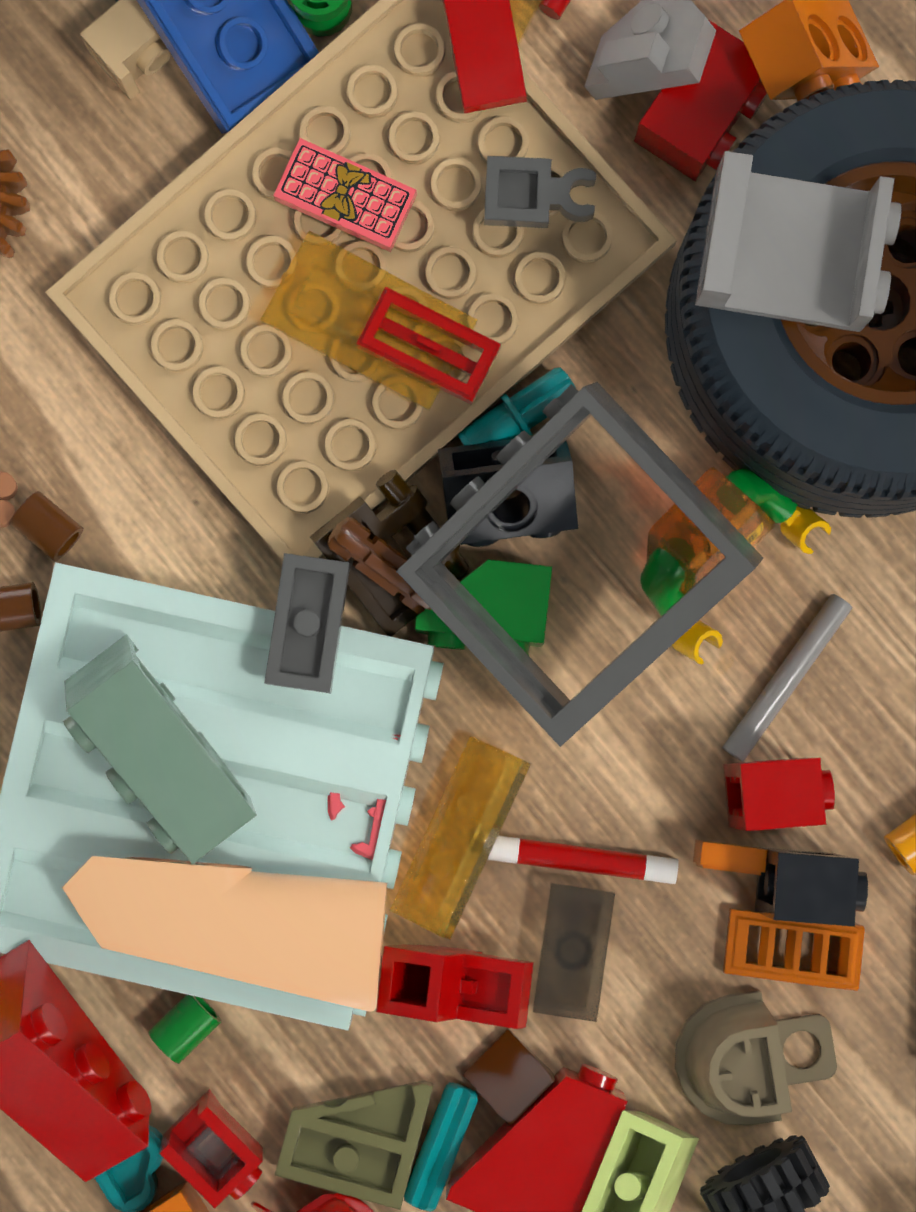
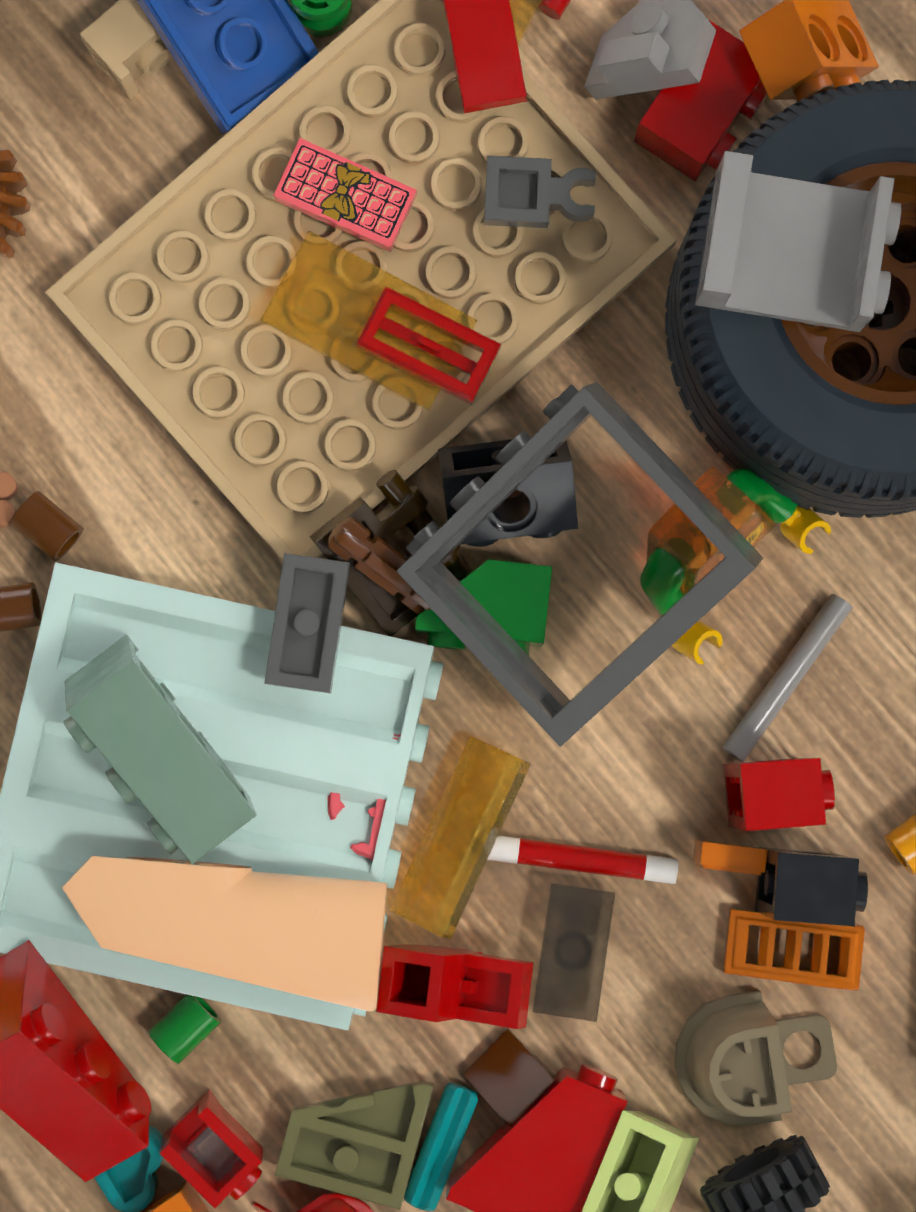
teal axle [458,367,576,445] -> none

